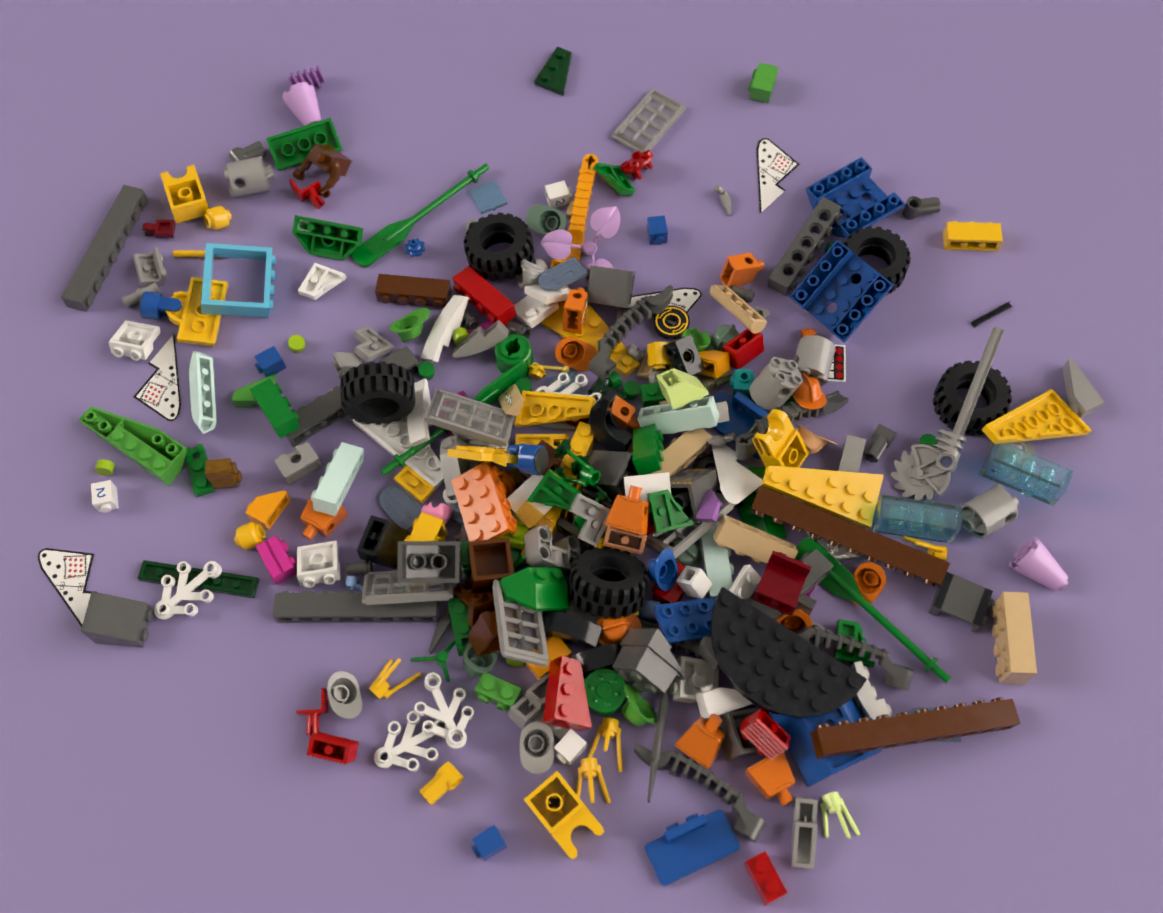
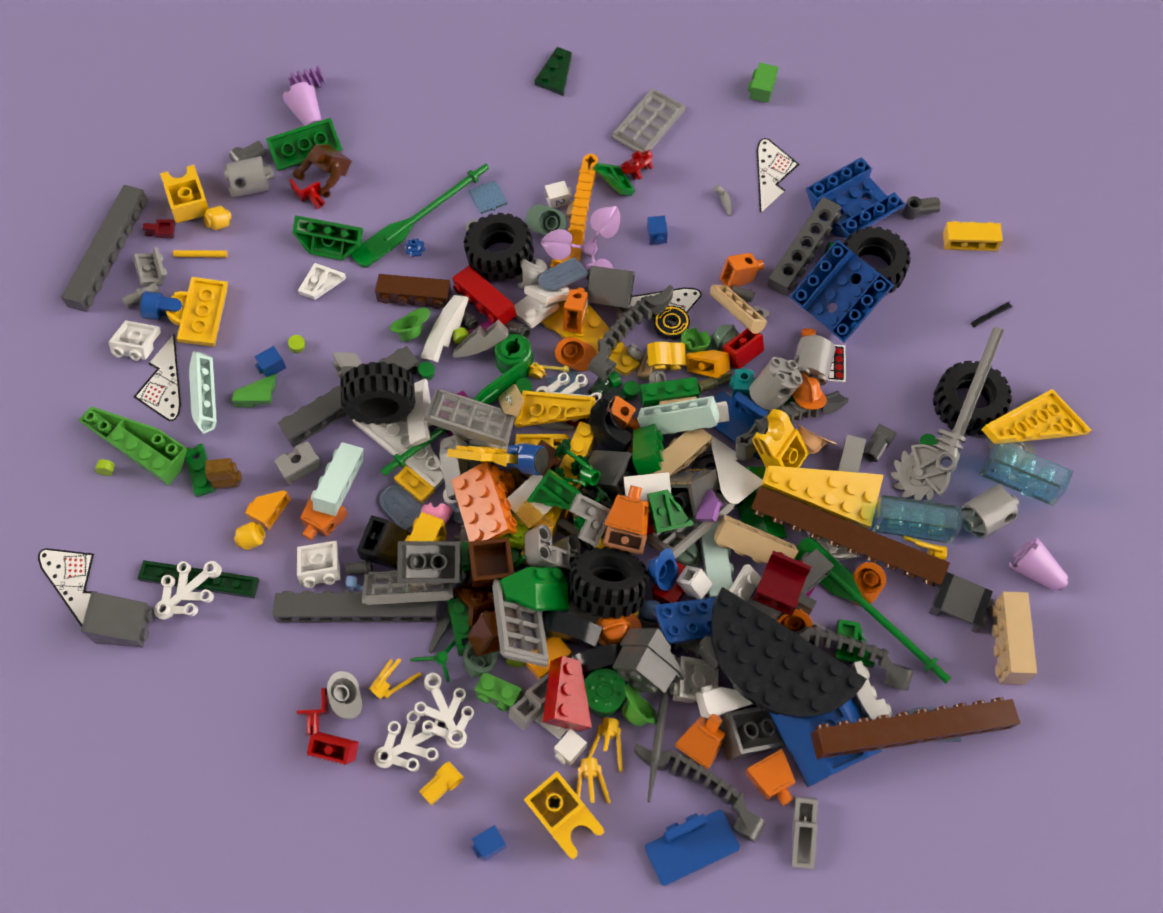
white brick [91,480,118,513] -> none
medium azure window [201,243,276,318] -> none
green brick [250,378,300,438] -> none
dark pink brick [256,536,297,585] -> none
light grey plate [354,326,394,363] -> none
light grey piece [520,721,554,774] -> none
yellowish green slope [656,368,709,409] -> none
black brick [664,335,705,375] -> none
light grey bar [706,432,736,446] -> none
red brick [739,708,791,761] -> none
red brick [743,851,788,906] -> none
yellowish green plant [820,792,860,838] -> none
light grey slope [1063,358,1105,419] -> none

